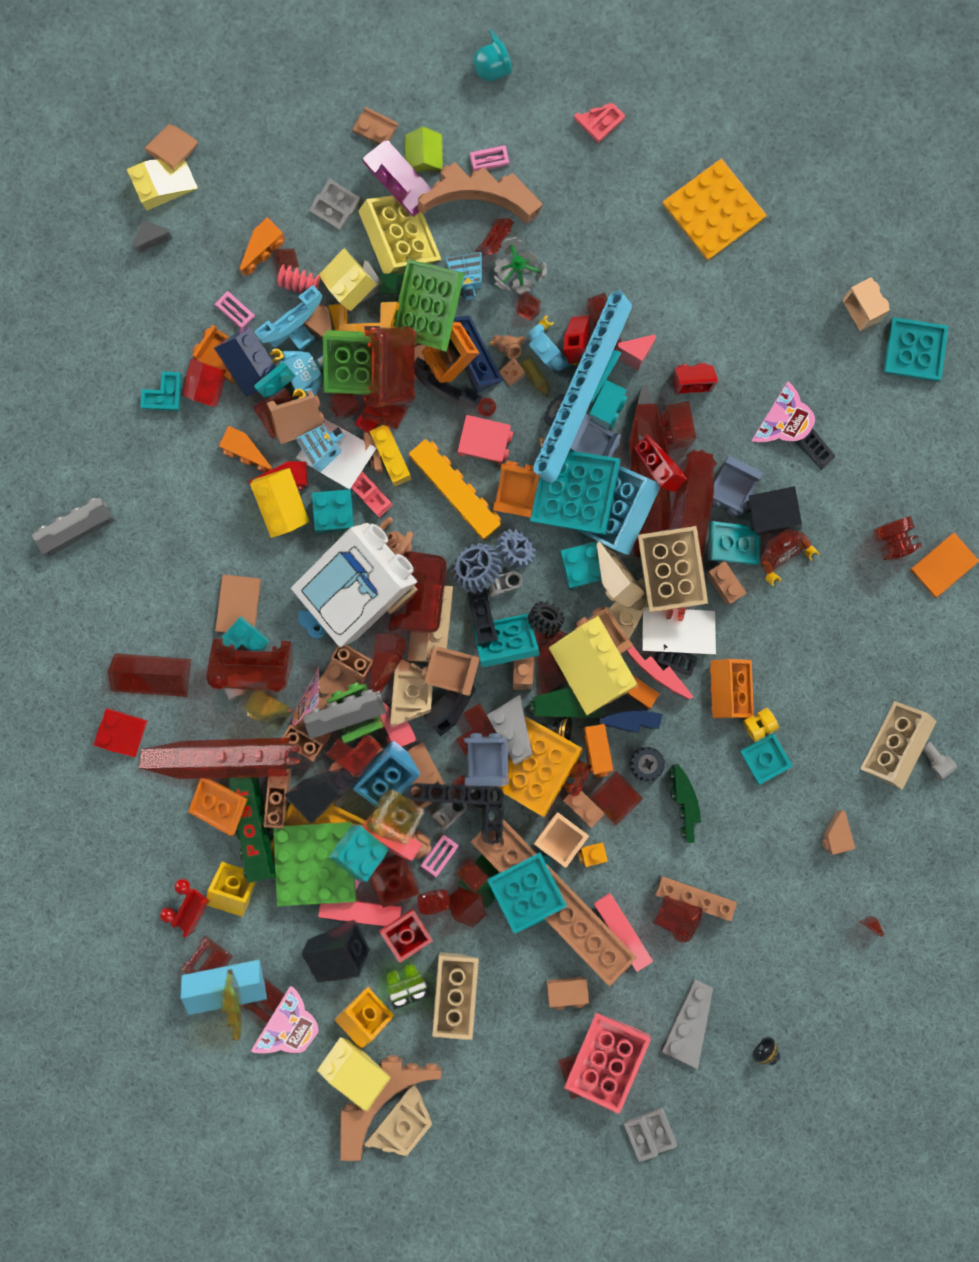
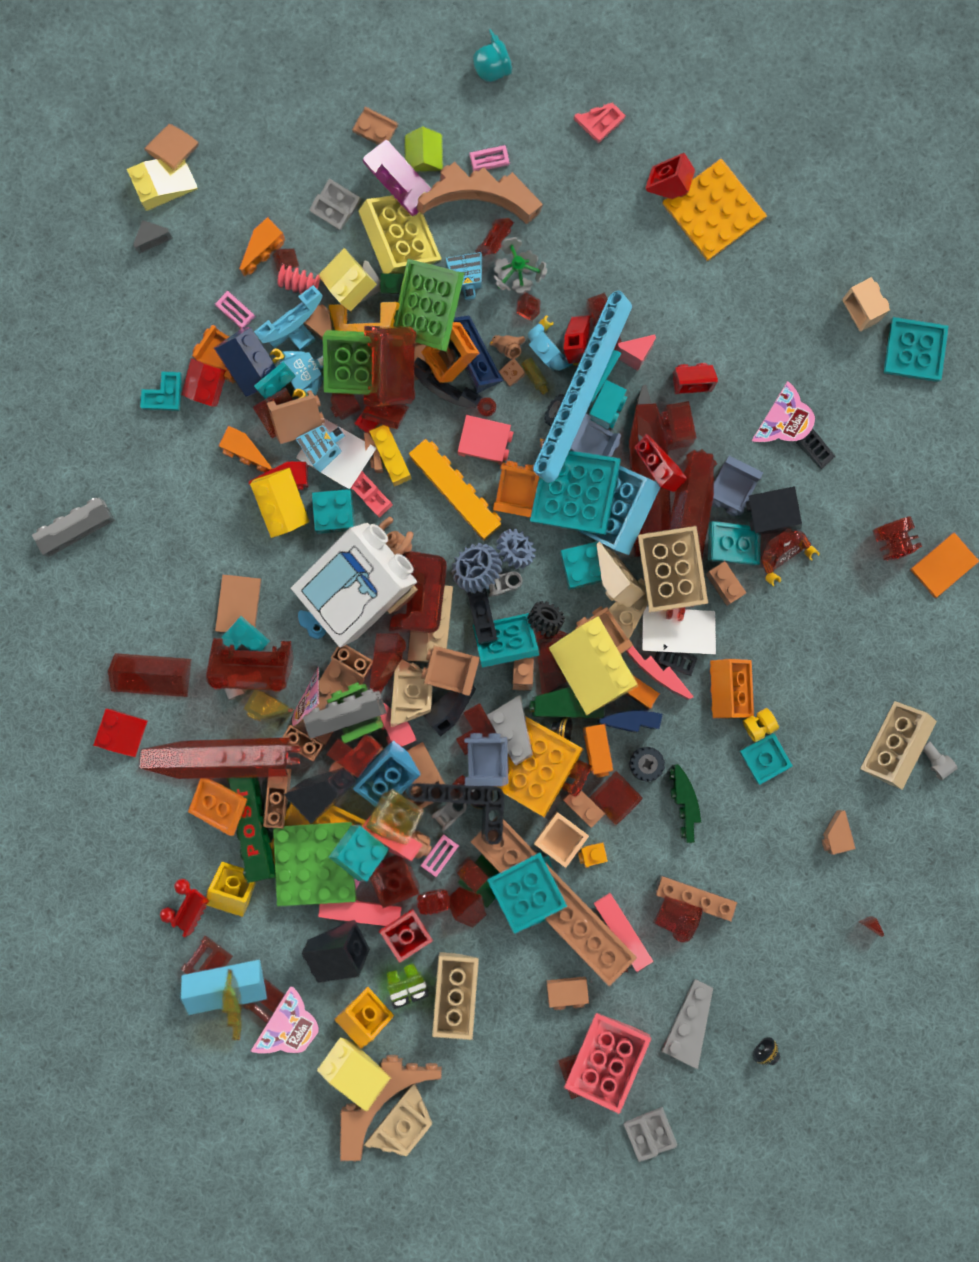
none -> red slope [645,152,695,199]

